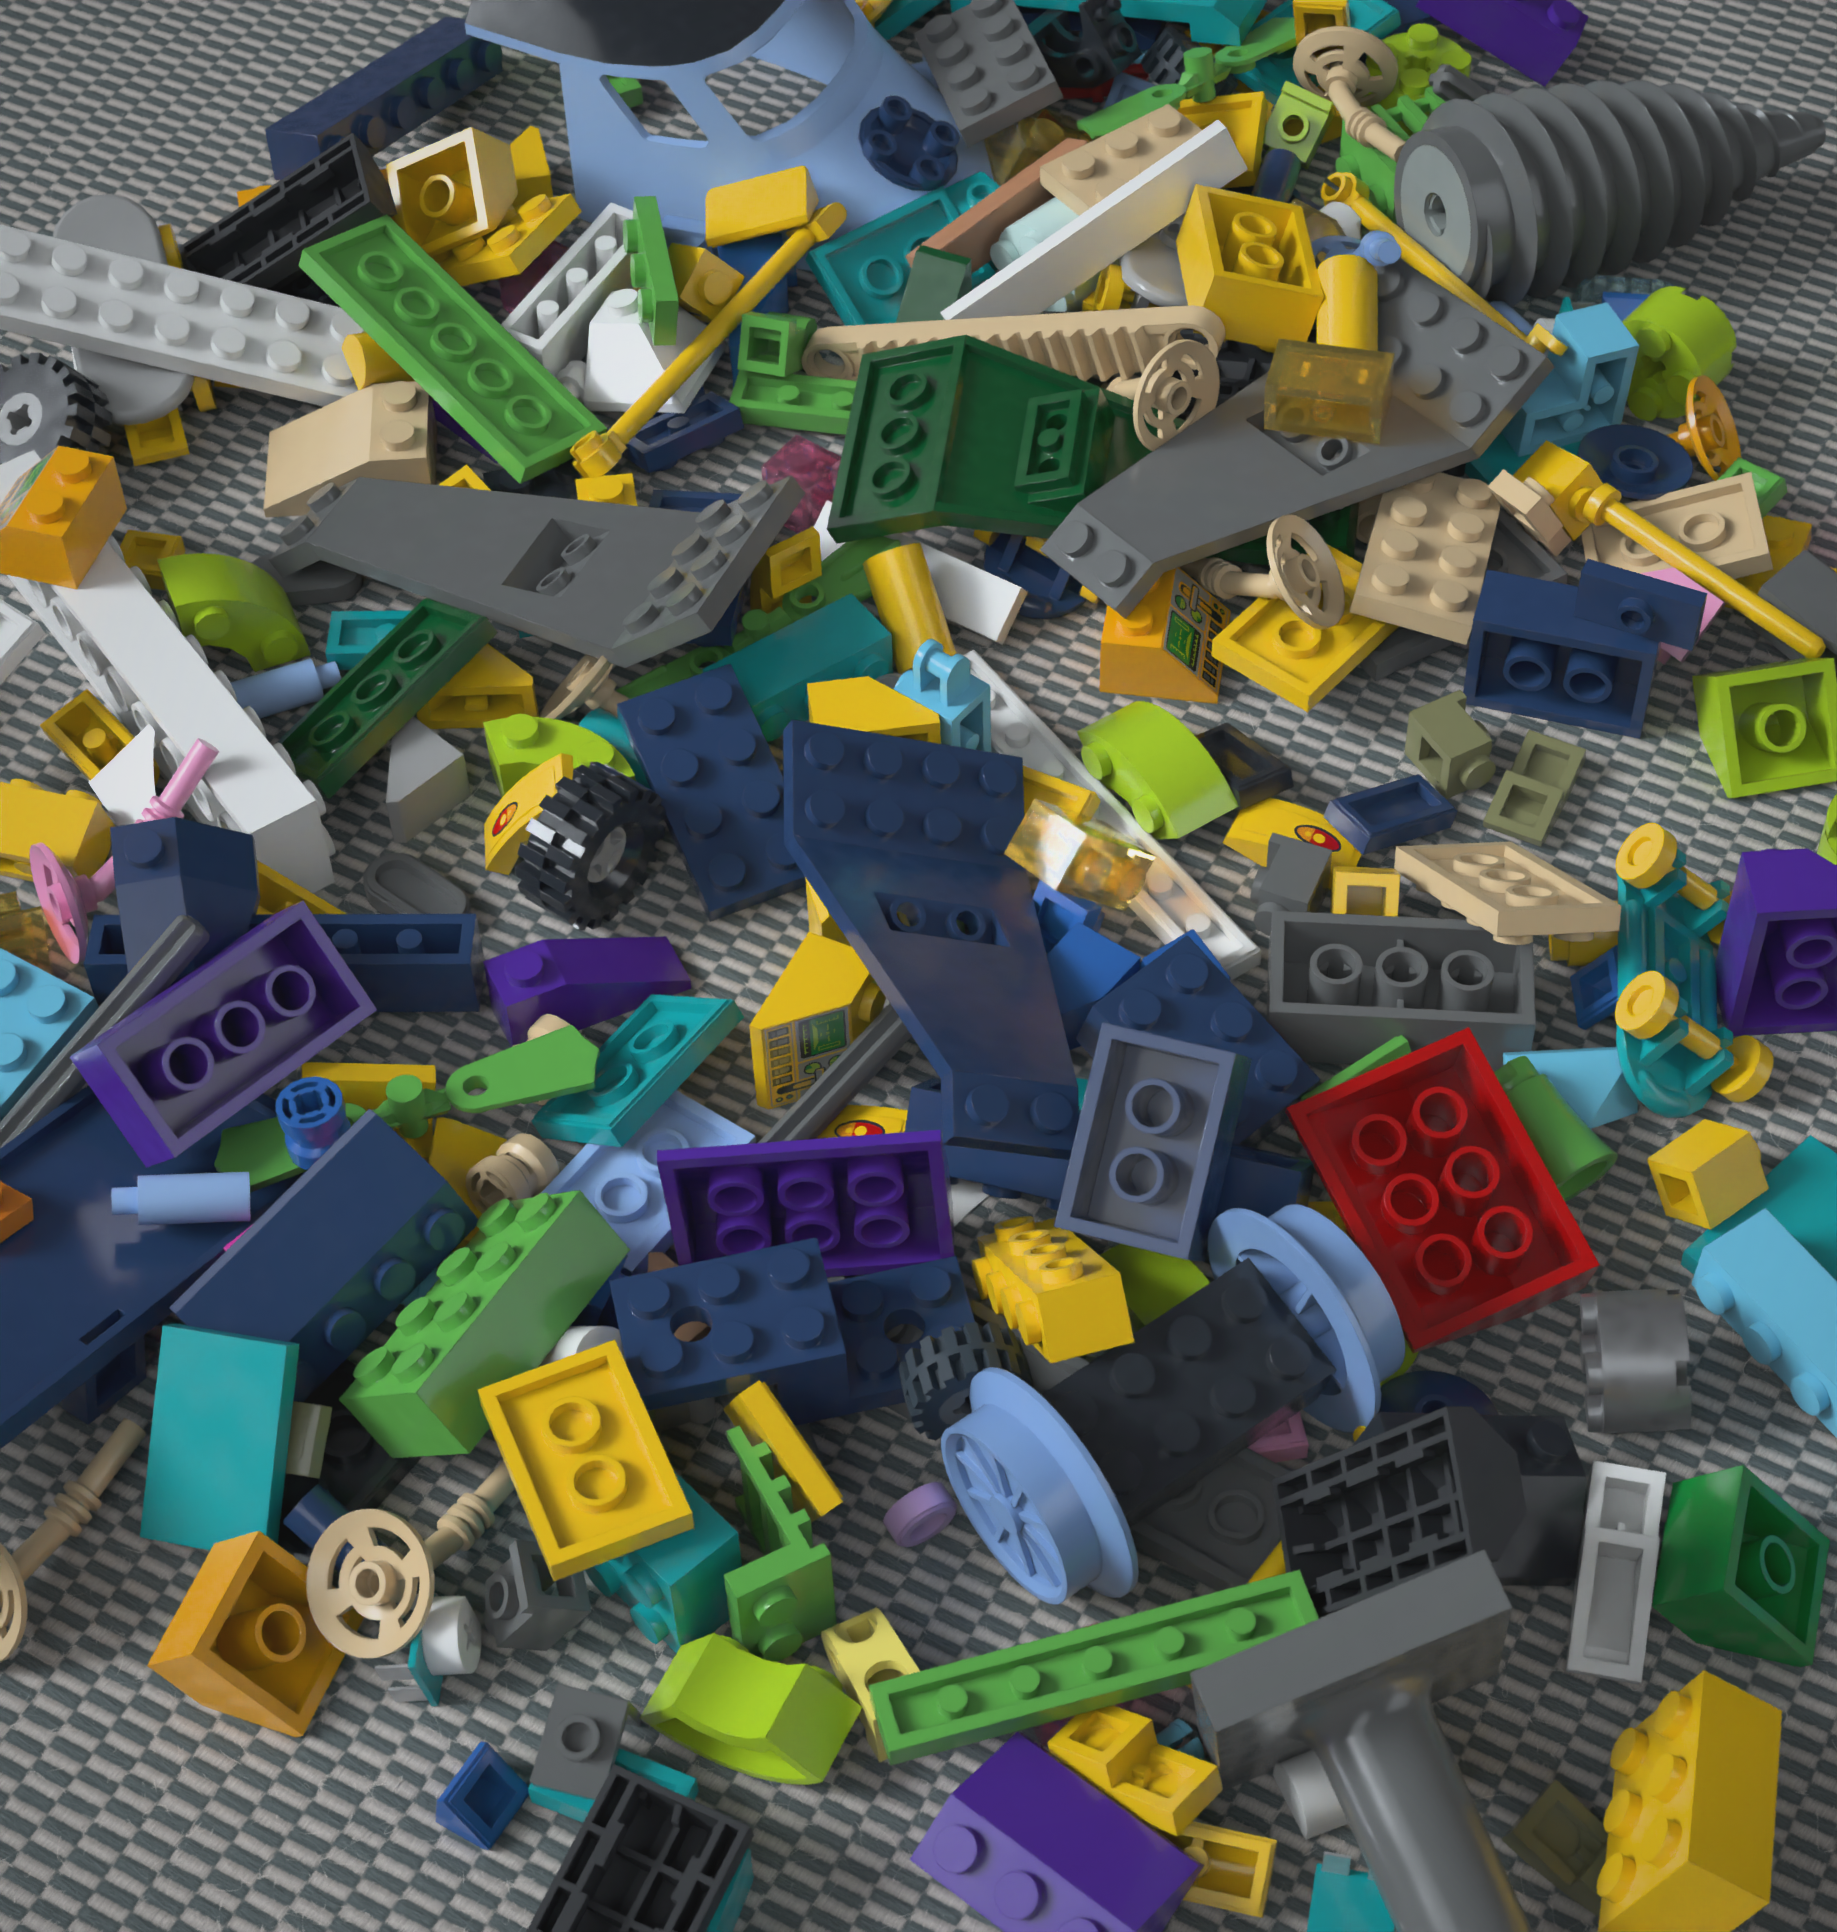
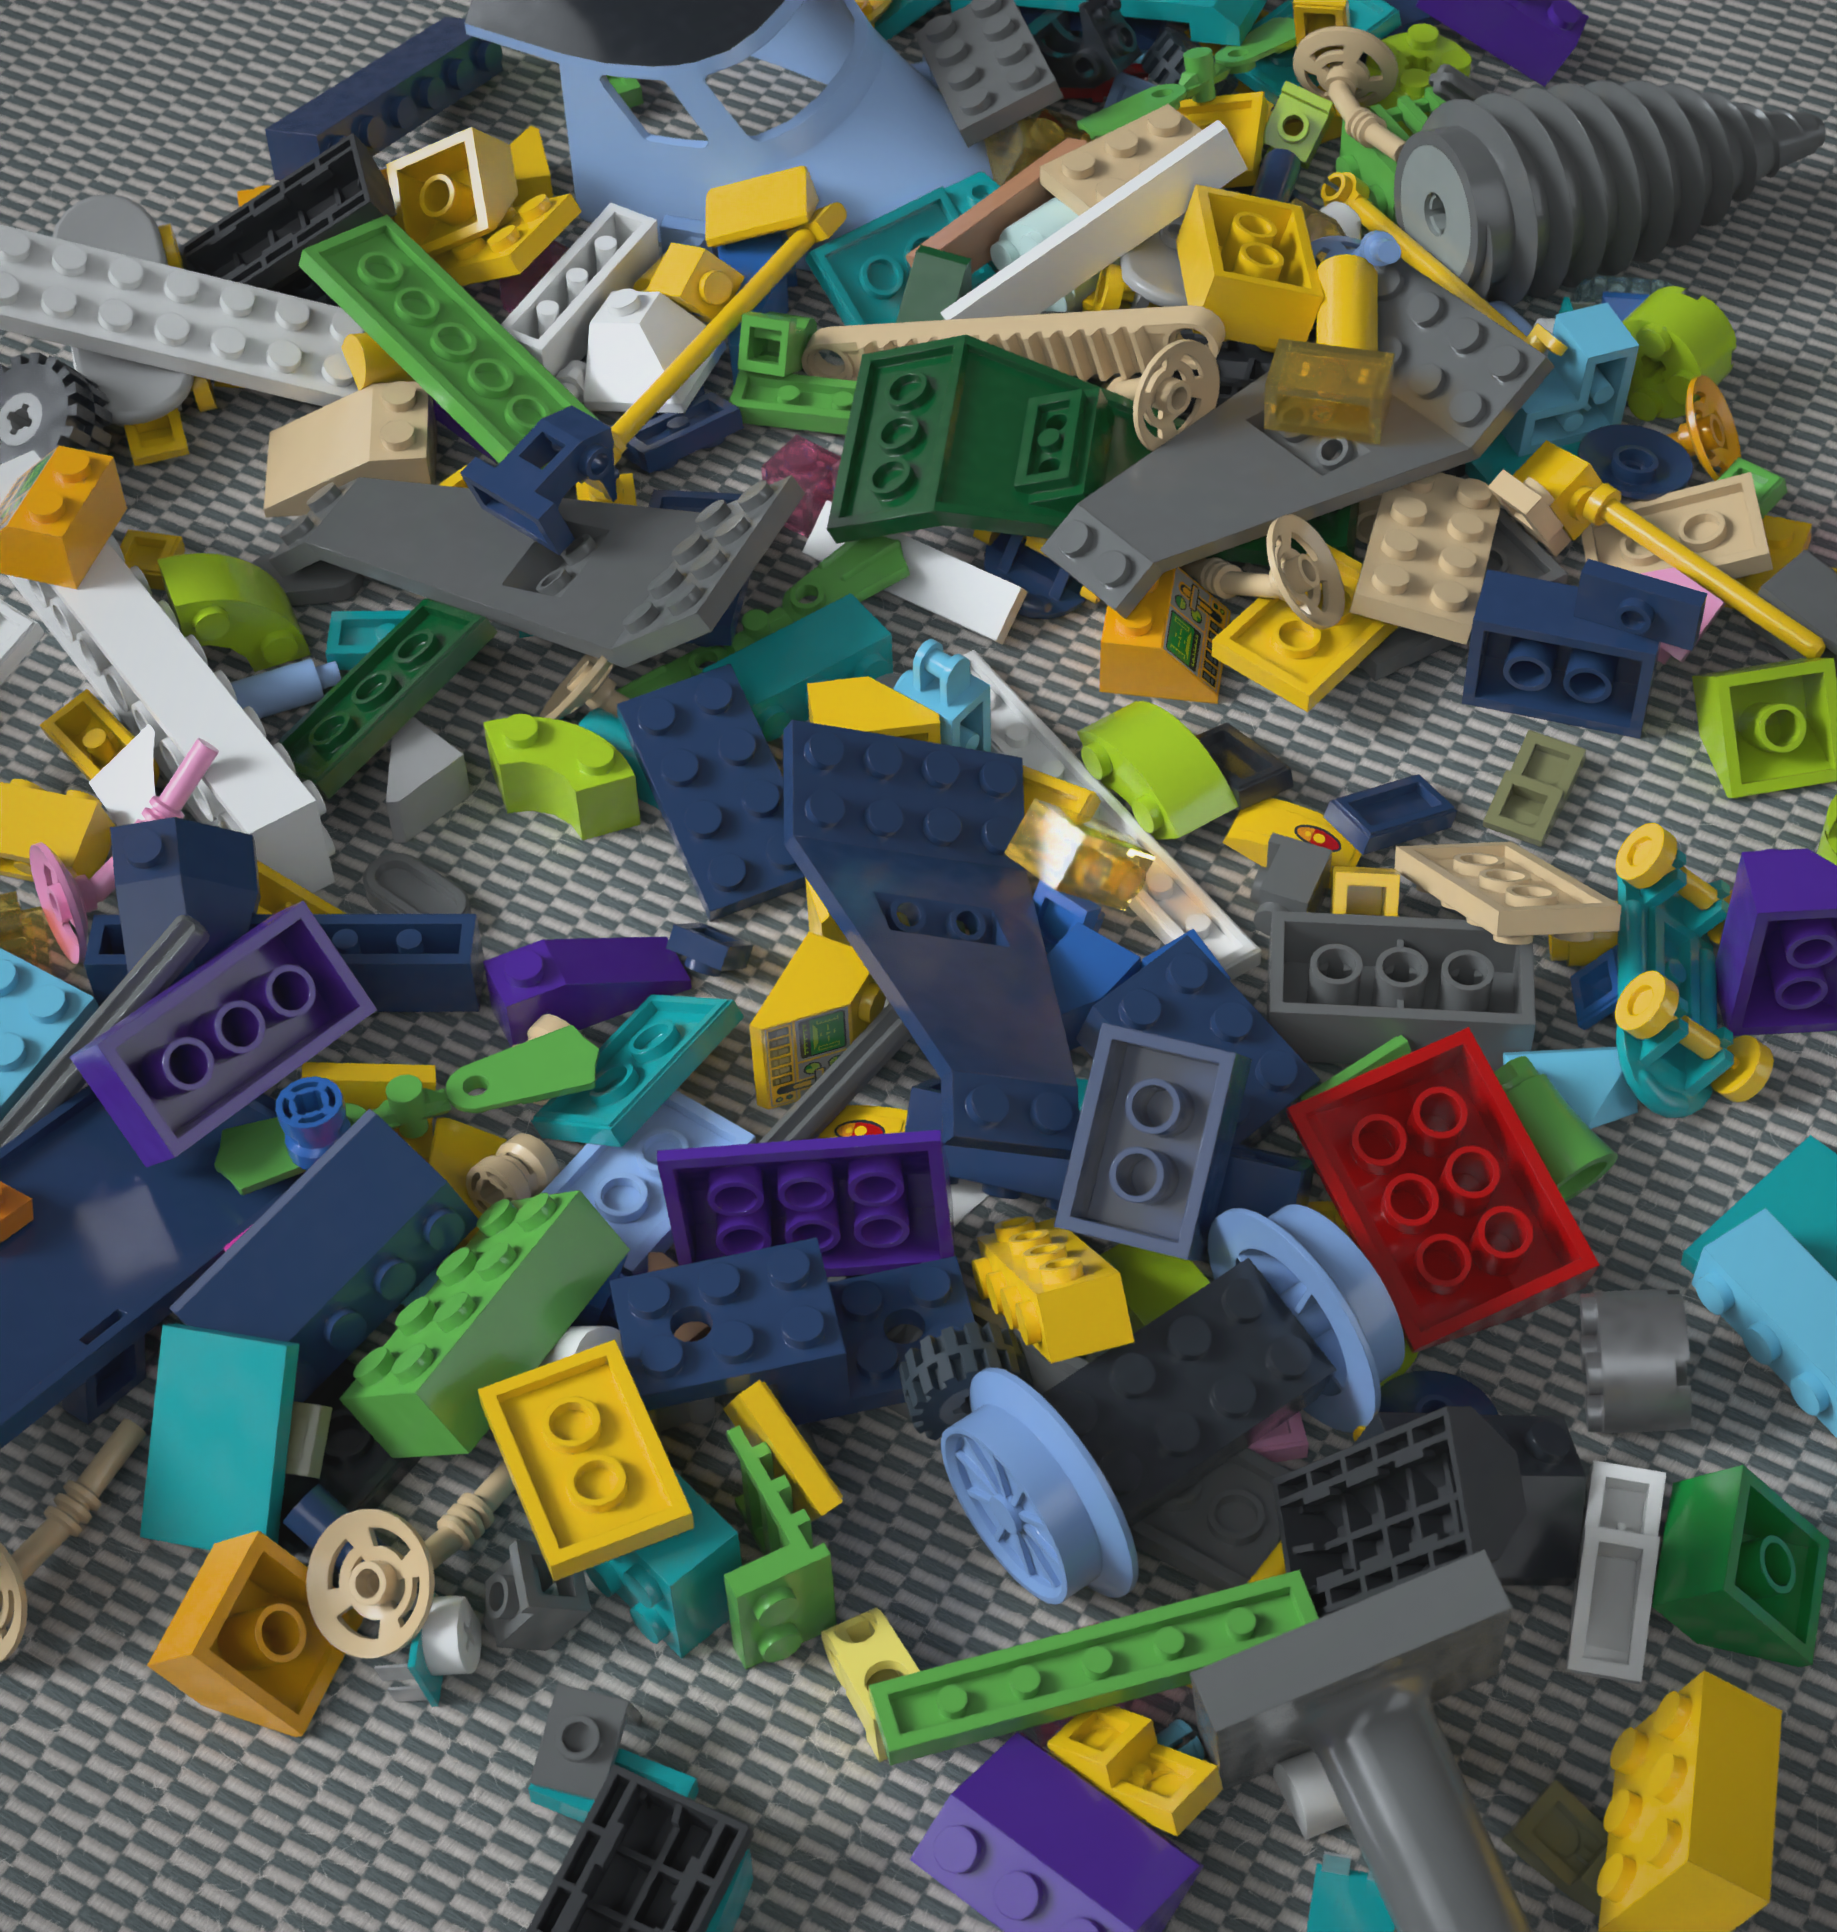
light blue cylinder [111,1172,250,1225] -> none
yellow slope [417,643,539,729] -> none
blue slope [435,1741,529,1850] -> none
yellow slope [484,753,574,875] -> none
black wheel [516,762,666,931] -> none
bright green plate [623,196,679,346] -> none
lime brick [639,1633,862,1785] -> none
yellow slope [750,526,822,614] -> none
dark blue dish [858,95,960,191] -> none
yellow brick [863,543,957,674] -> none
lavender tile [883,1482,957,1547] -> none
yellow brick [1144,1821,1278,1918] -> none
olive brick [1404,690,1496,799] -> none
yellow brick [1647,1119,1769,1230] -> none
none -> dark blue tile [460,405,620,555]
none -> dark blue plate [666,922,754,977]

